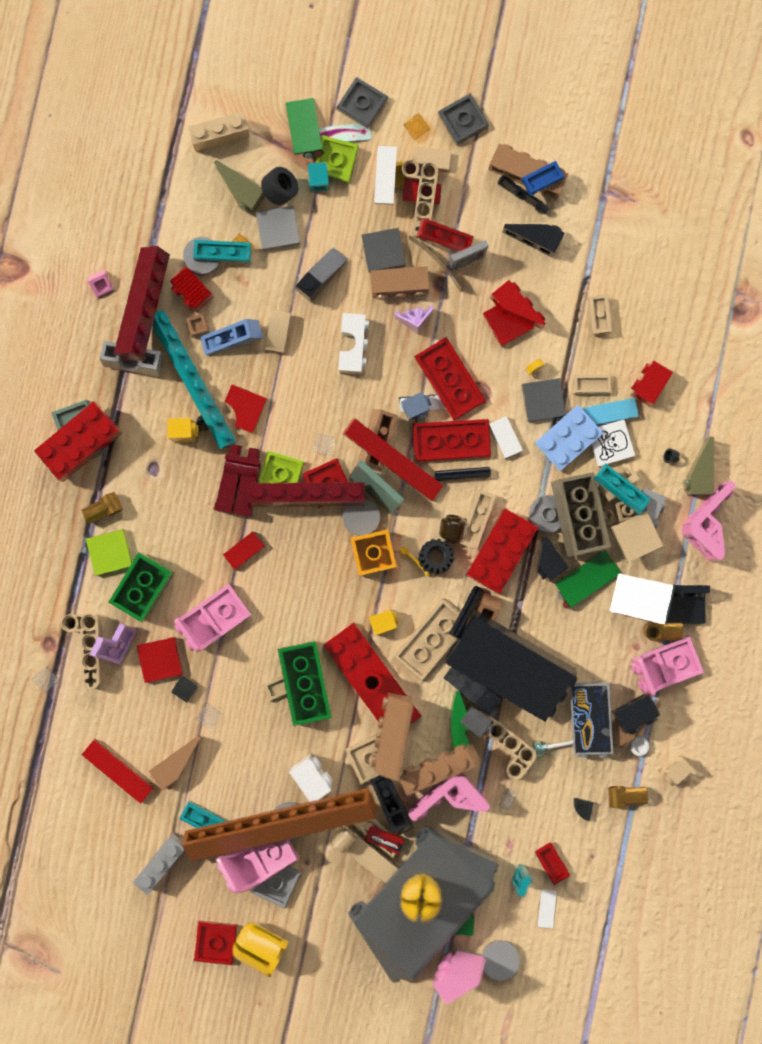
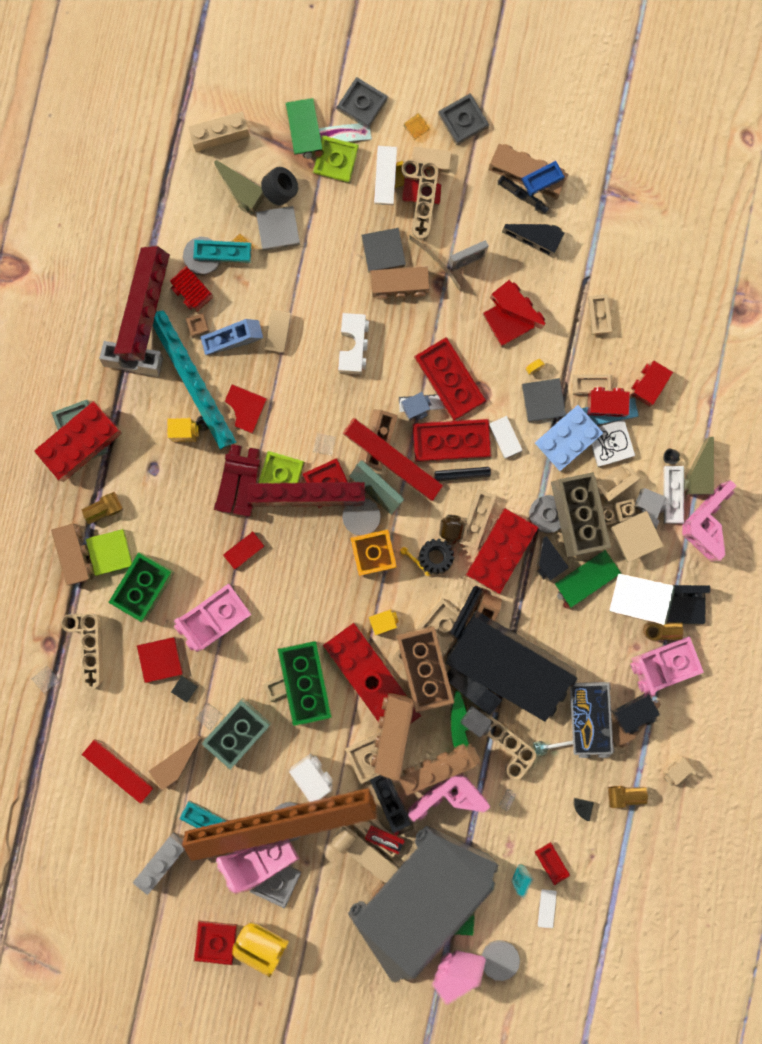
bright pink slope [88,270,114,298] -> none
lavender plate [90,623,137,664] -> none
slope [296,247,348,303] -> none
teal panel [308,162,329,192] -> none
lavender slope [395,305,433,334] -> none
yellow cylinder [401,874,441,922] -> none
red tile [416,218,474,252] -> none
teal tile [593,463,651,515] -> none
white tile [629,736,649,756] -> none
none -> medium nougat brick [51,523,94,586]
none -> sand green brick [201,698,272,770]
none -> medium nougat brick [396,625,454,713]
none -> red brick [587,387,630,417]
none -> white tile [664,466,684,524]

